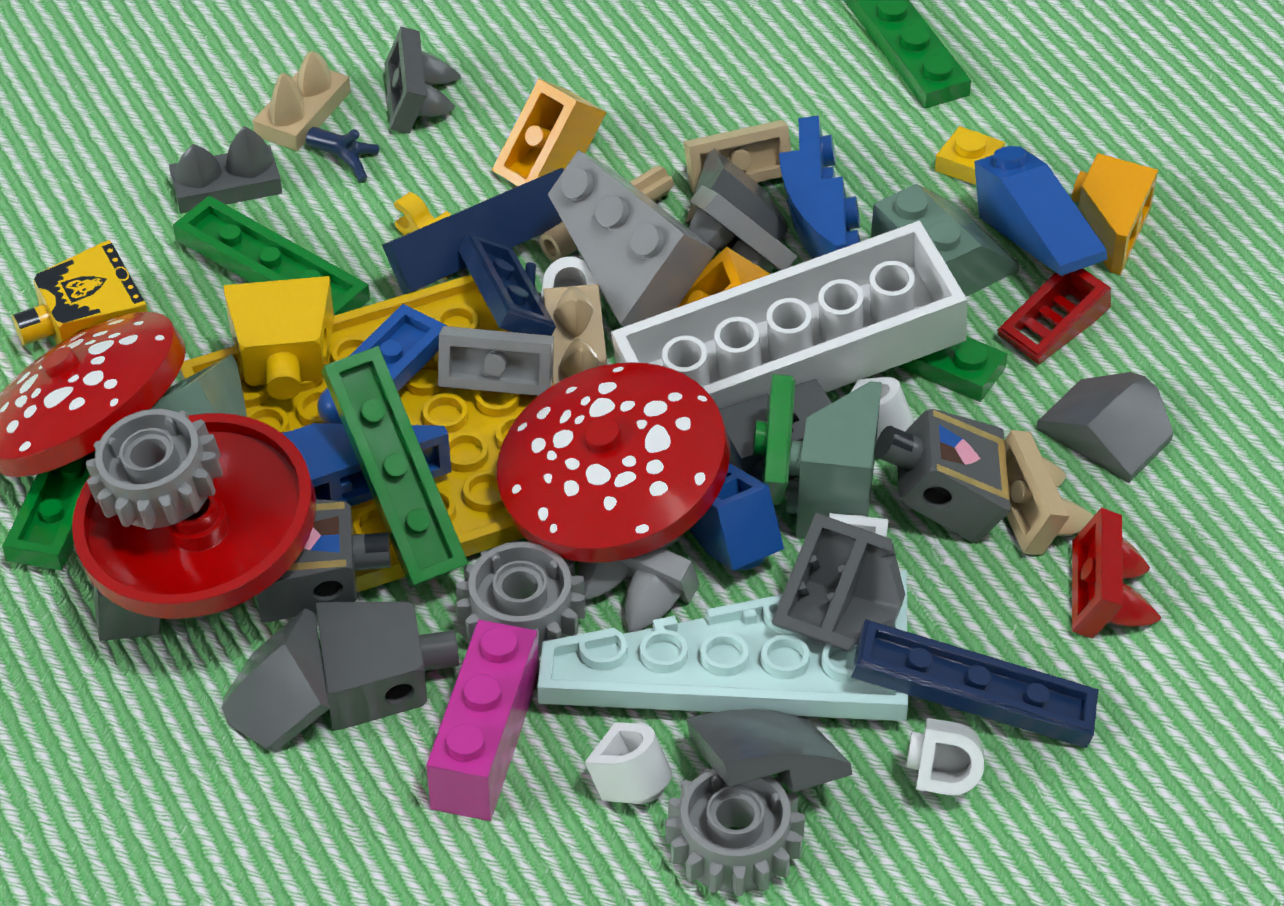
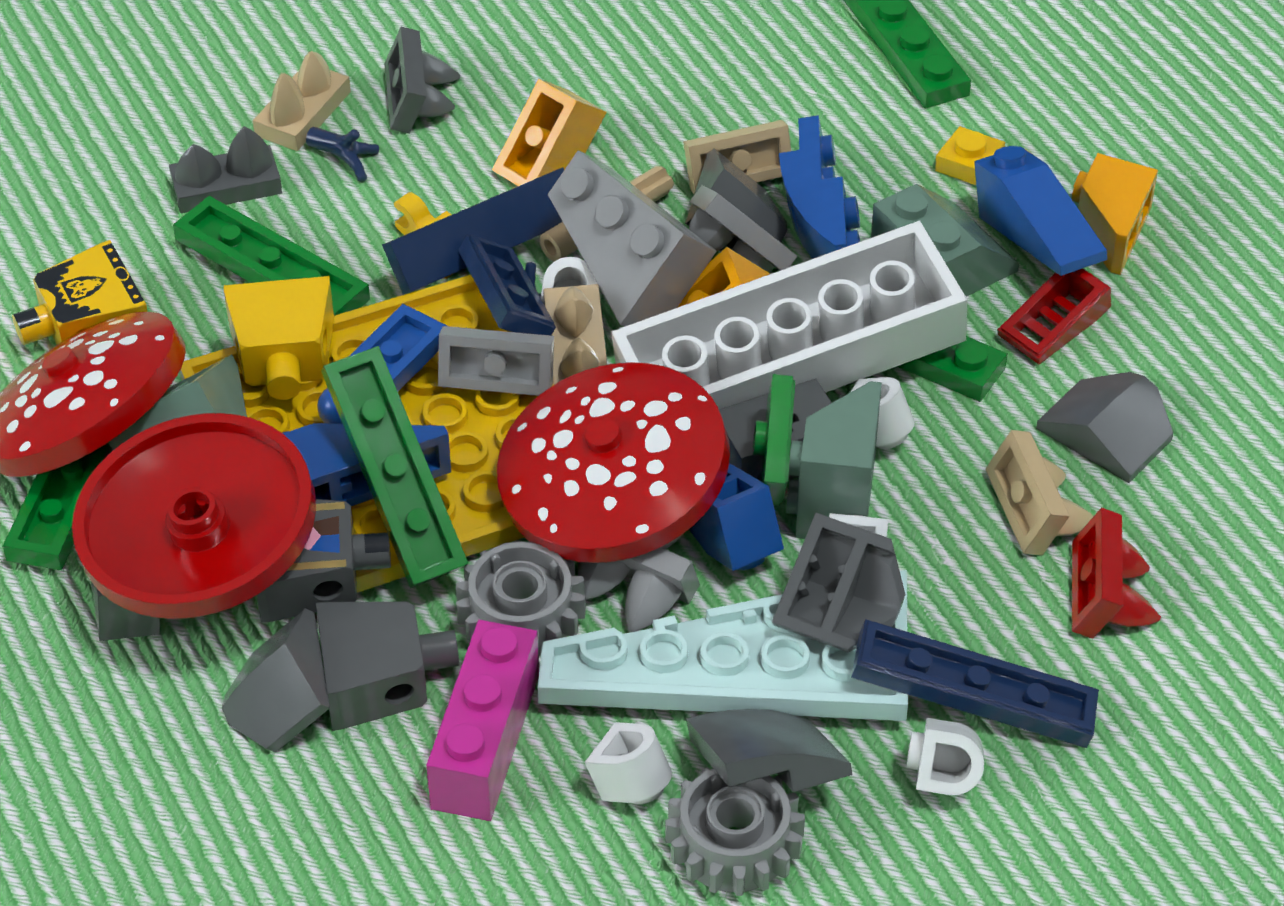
light grey gear [86,408,223,530] -> none
dark grey torso [875,409,1011,544] -> none

